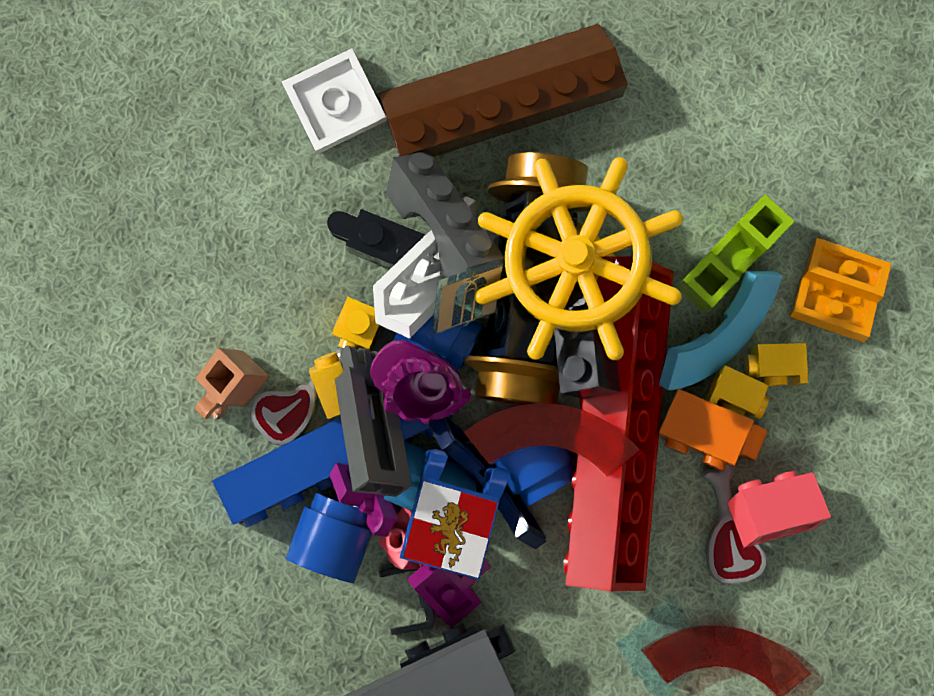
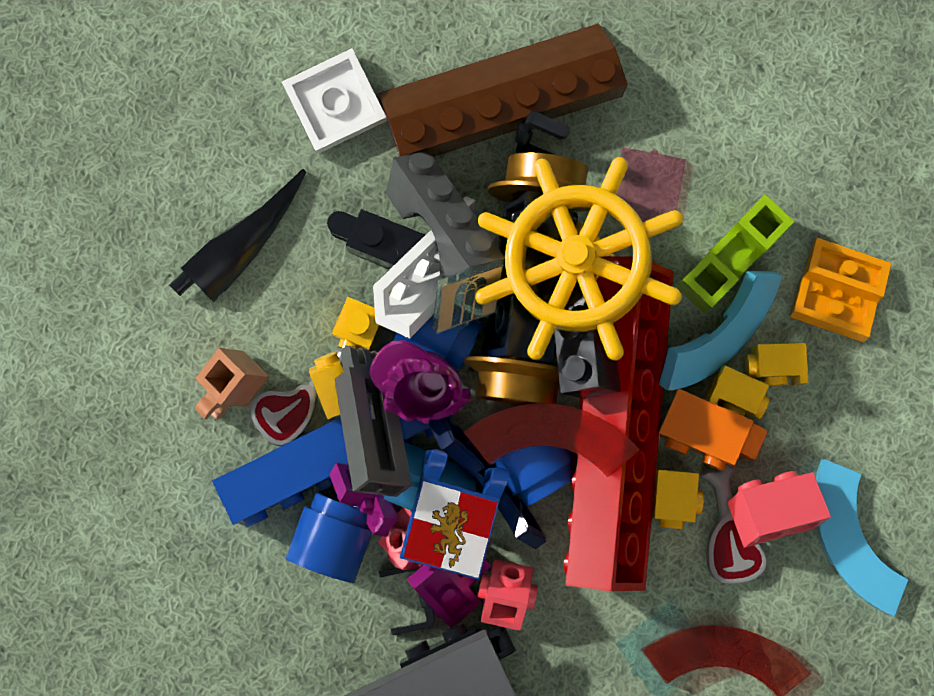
none -> black piece [169,169,306,302]
none -> coral brick [477,559,538,631]
none -> black piece [515,111,570,155]
none -> clear pink piece [616,147,686,222]
none -> yellow brick [652,470,704,529]
none -> medium azure tile [816,459,908,617]

